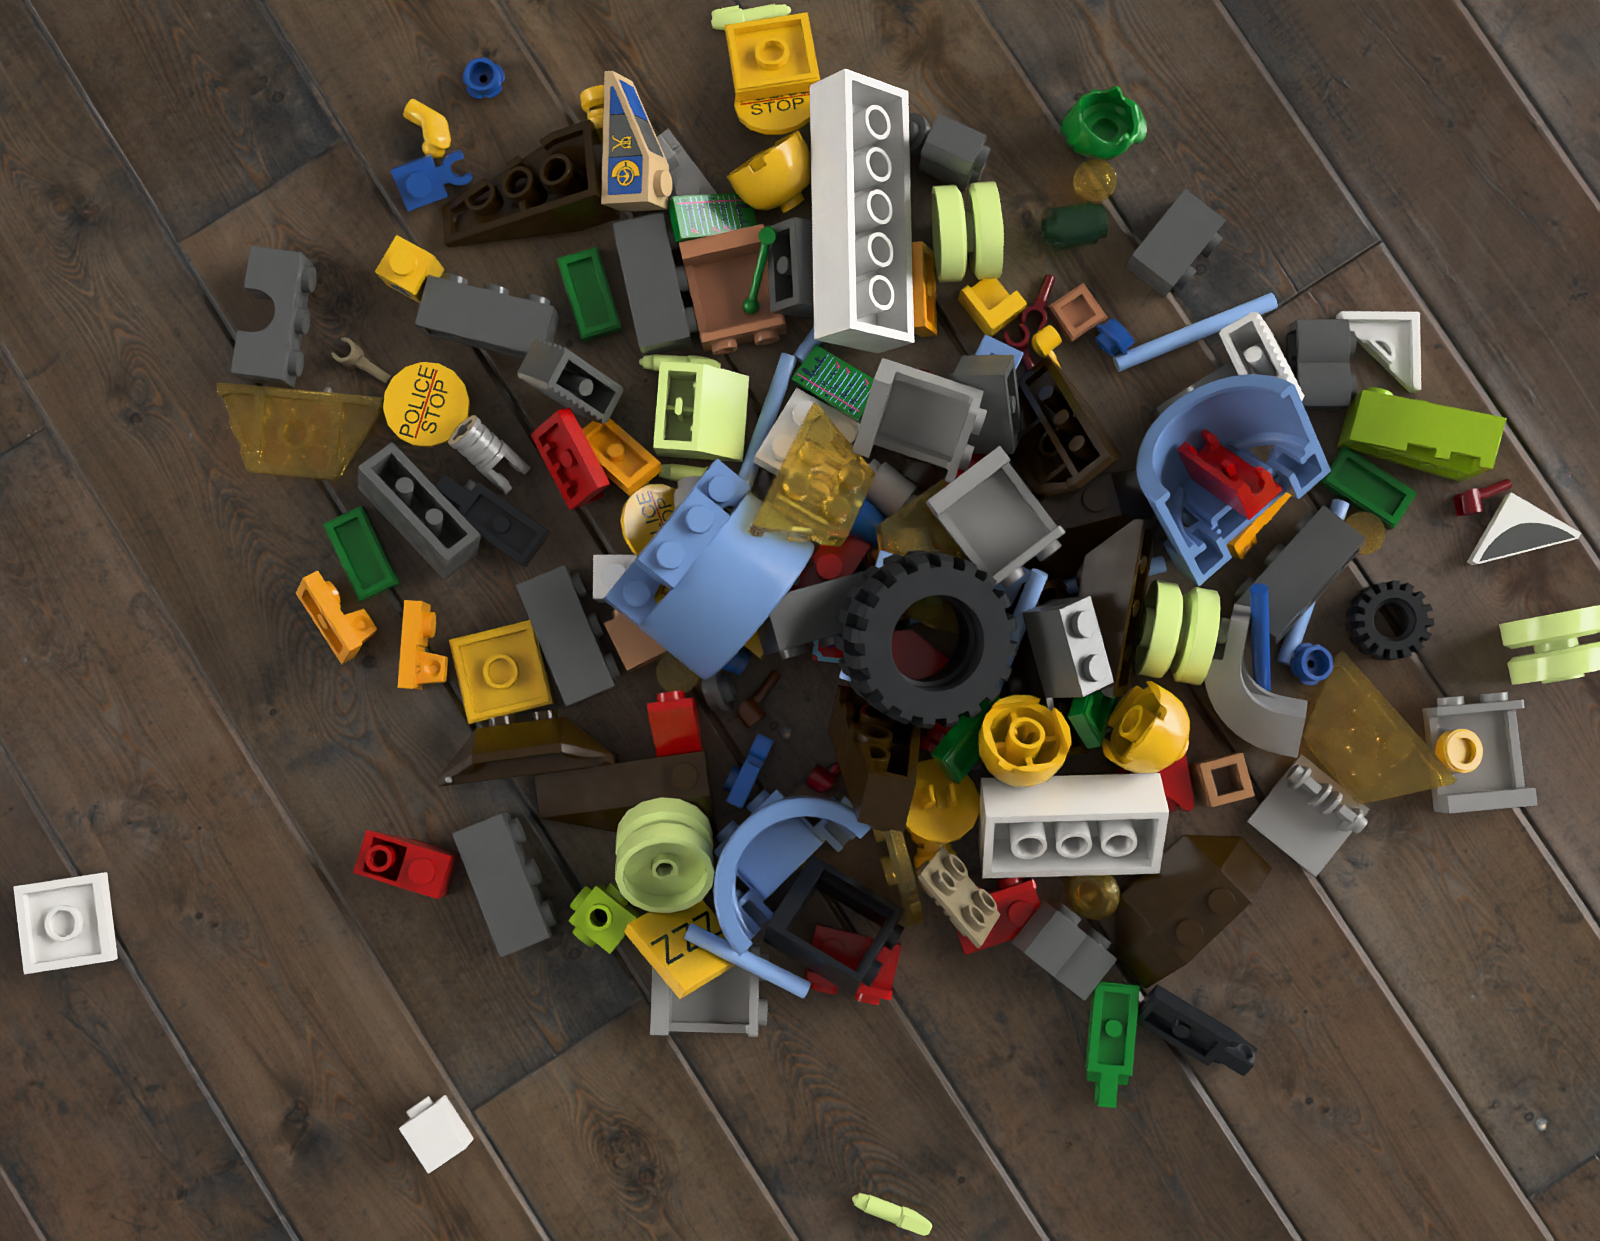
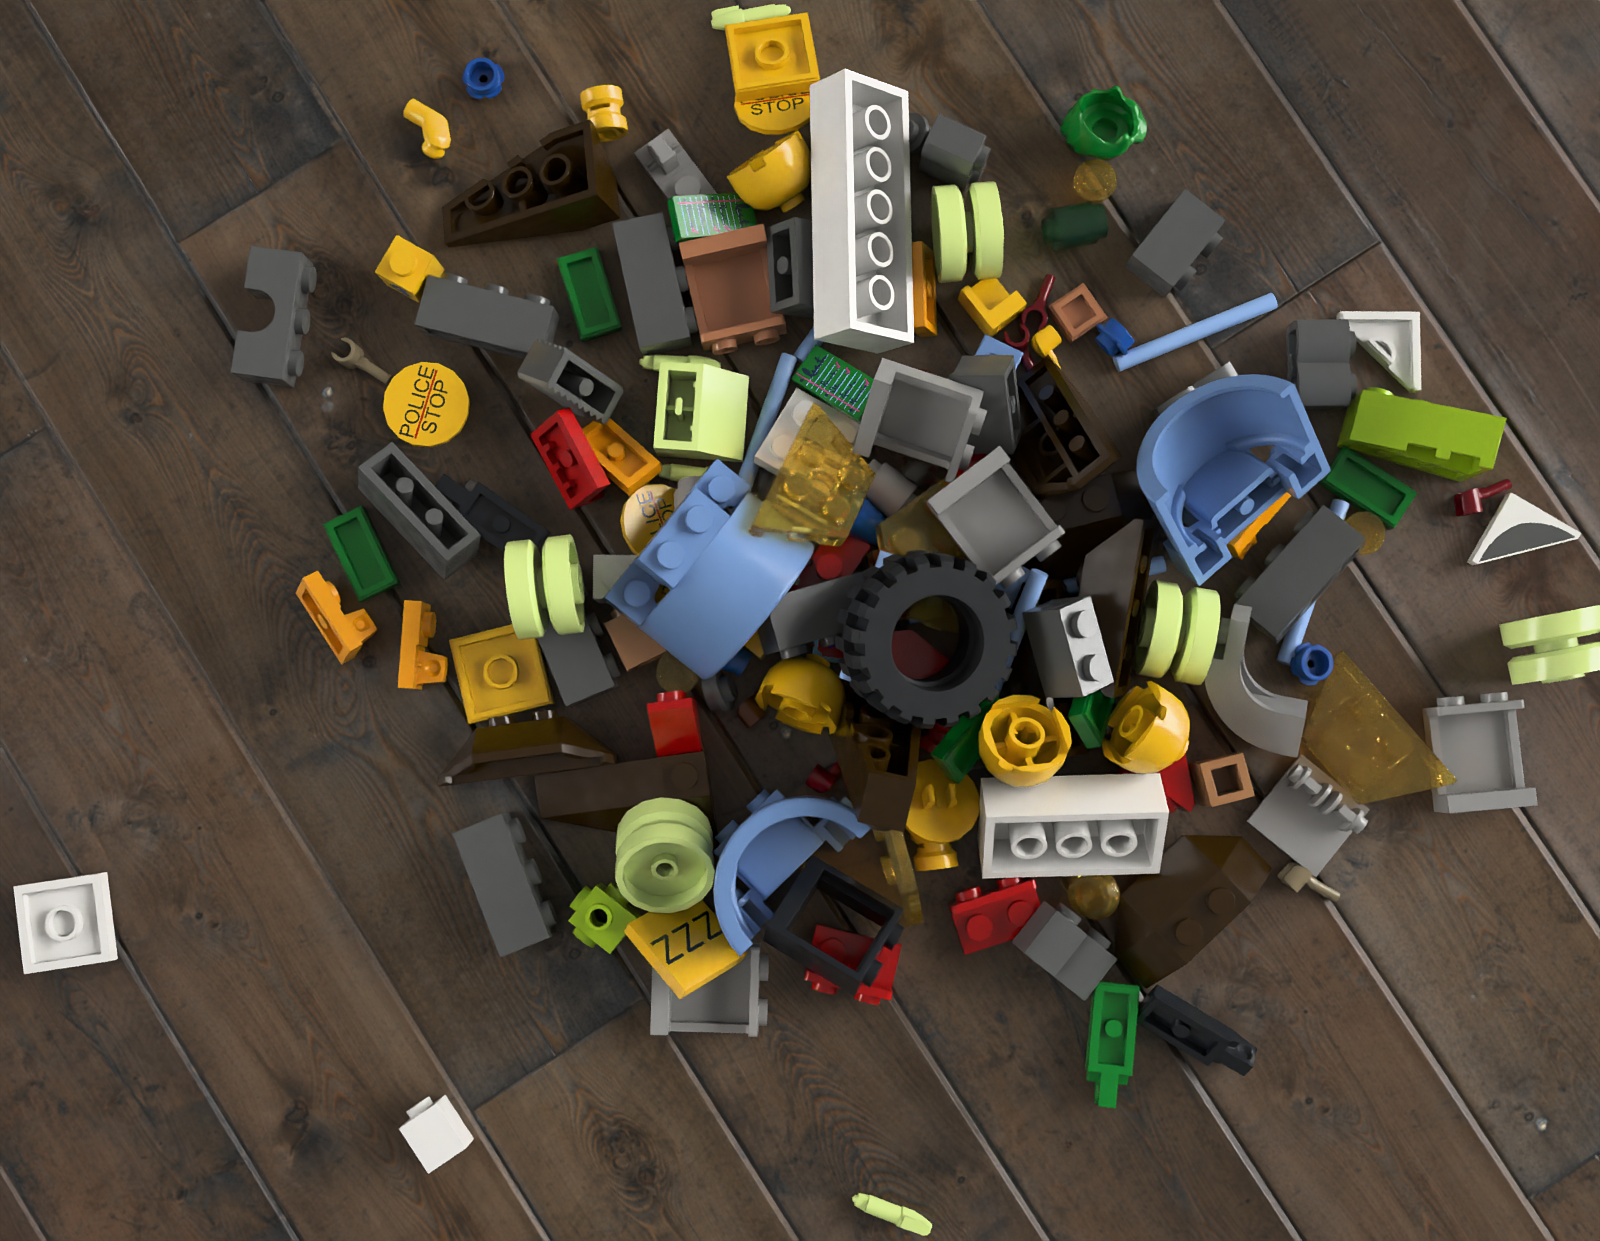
clear yellow wing [217,382,384,481] -> none
red slope [353,830,460,899] -> none
blue plate [391,150,473,211] -> none
light grey hinge [448,415,531,495] -> none
slope [601,71,672,212] -> none
light blue bar [683,923,811,999] -> none
blue plate [723,733,774,809] -> none
green hinge [742,226,777,314] -> none
dark tan hinge [914,846,1001,948] -> none
red hinge [1177,429,1282,520] -> none
white brick [1219,312,1305,401] -> none
blue bar [1250,583,1271,692] -> none
black tyre [1345,580,1434,661] -> none
yellow tile [1435,729,1483,773] -> none
none -> yellowish green wheel [504,534,585,640]
none -> yellow cylinder [755,654,846,734]
none -> dark tan hand [1277,862,1340,902]

